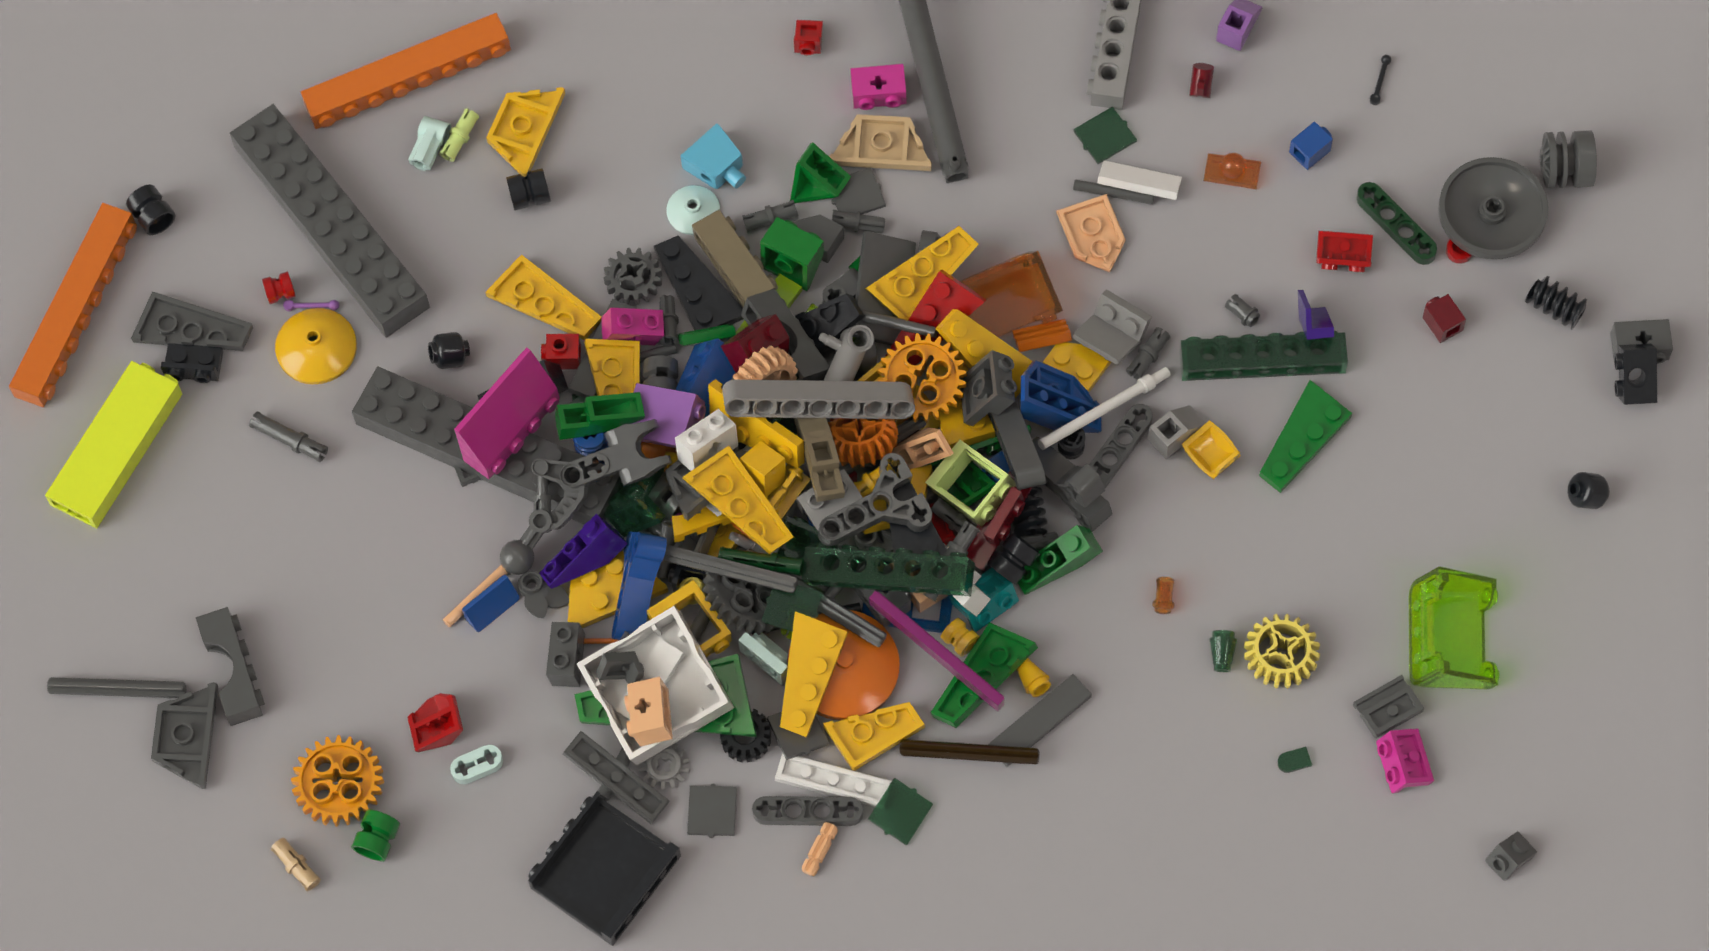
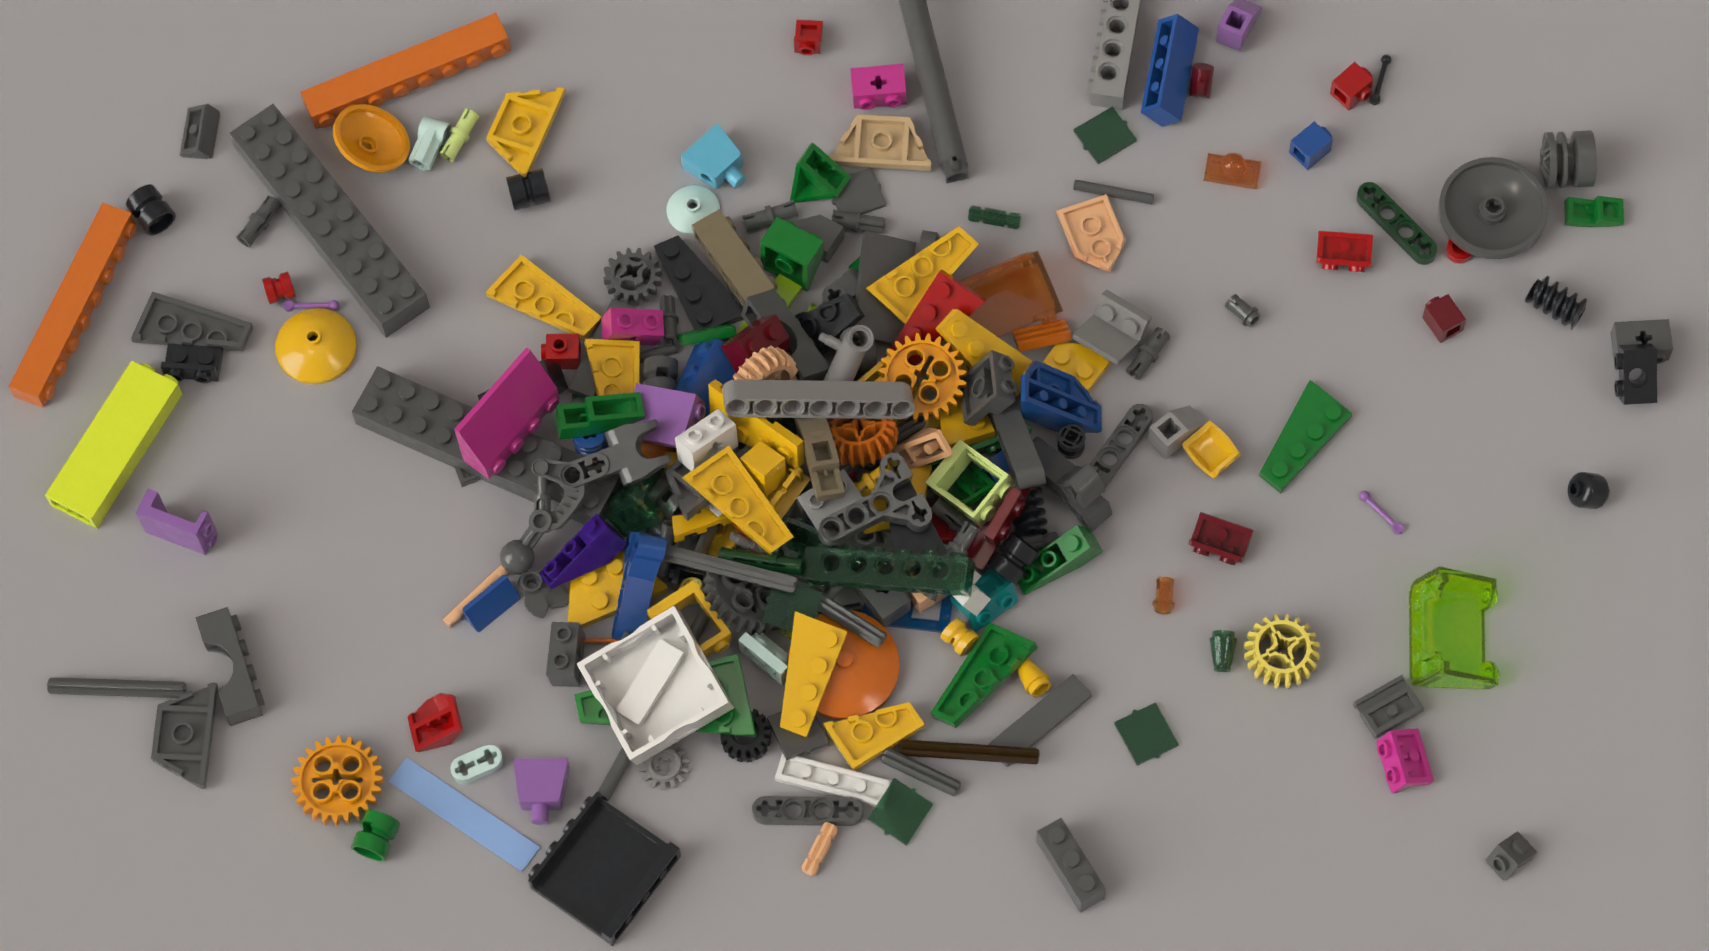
dark grey pin [249,411,328,462] -> none
tan pin [271,837,321,892] -> none
black head [428,332,470,369] -> none
dark grey tile [563,731,670,825] -> none
dark grey bracket [596,651,644,684] -> none
light nougat brick [624,676,673,746] -> none
dark grey piece [687,784,737,838] -> none
dark grey bar [860,310,939,338] -> none
magenta tile [869,590,1005,712] -> none
white bar [1038,367,1171,450] -> none
white tile [1097,160,1182,200] -> none
clear green brick [1179,331,1348,381] -> none
clear green piece [1277,747,1312,773] -> none
dark purple panel [1298,290,1334,340] -> none
none -> medium lavender panel [136,488,218,555]
none -> dark grey slope [180,104,220,159]
none -> dark grey pin [236,195,282,247]
none -> light orange dish [333,104,410,173]
none -> light blue sticker [388,757,540,872]
none -> medium lavender torso [513,758,570,825]
none -> dark grey axle [881,748,961,796]
none -> clear green axle [968,205,1021,229]
none -> dark grey brick [1036,817,1106,913]
none -> clear green piece [1114,702,1179,766]
none -> blue brick [1141,14,1199,127]
none -> dark red bracket [1188,512,1254,566]
none -> red brick [1330,62,1374,111]
none -> medium lavender hinge [1359,491,1404,535]
none -> green slope [1564,196,1624,227]

